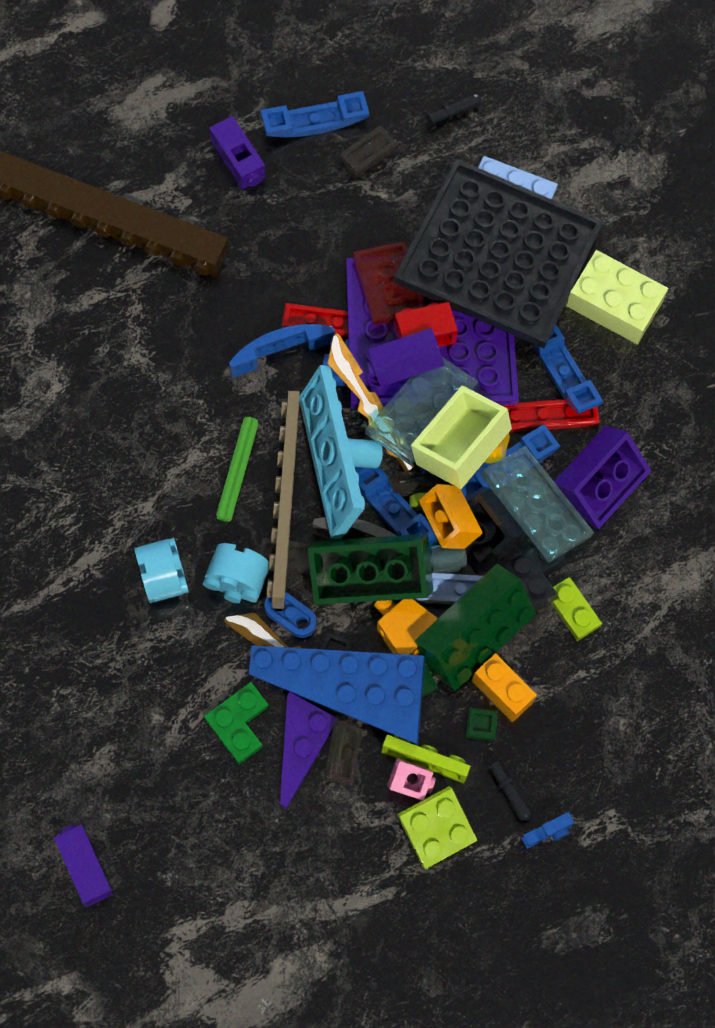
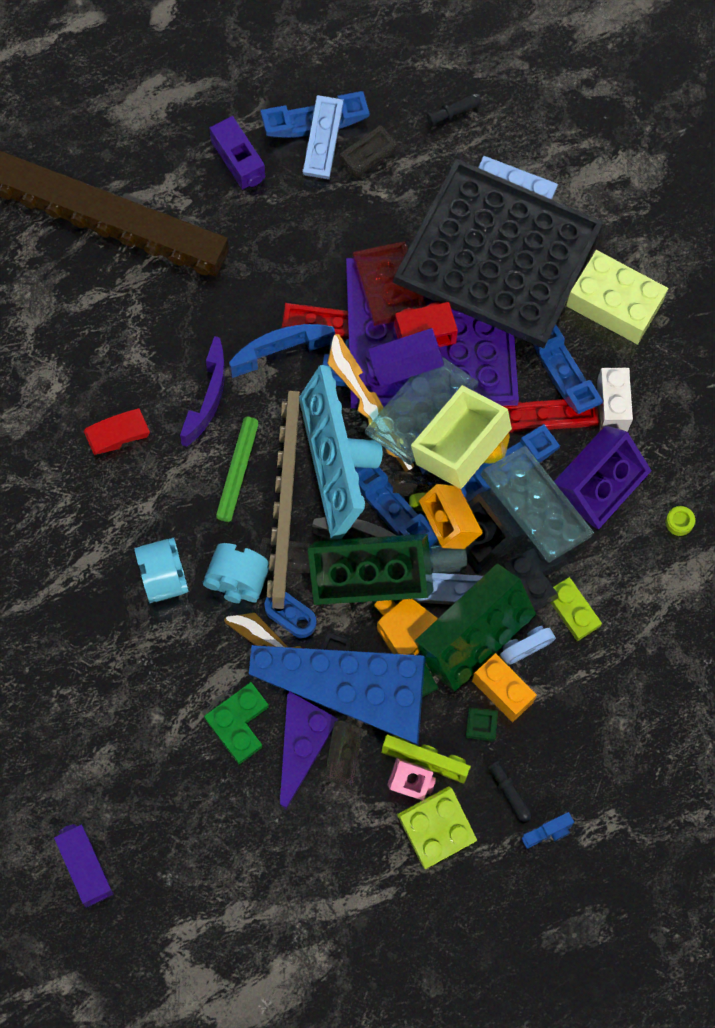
none -> red slope [84,409,150,455]
none -> dark purple slope [180,336,225,447]
none -> light blue plate [303,95,343,179]
none -> light blue plate [500,626,556,665]
none -> white brick [597,368,633,432]
none -> lime tile [665,506,695,536]

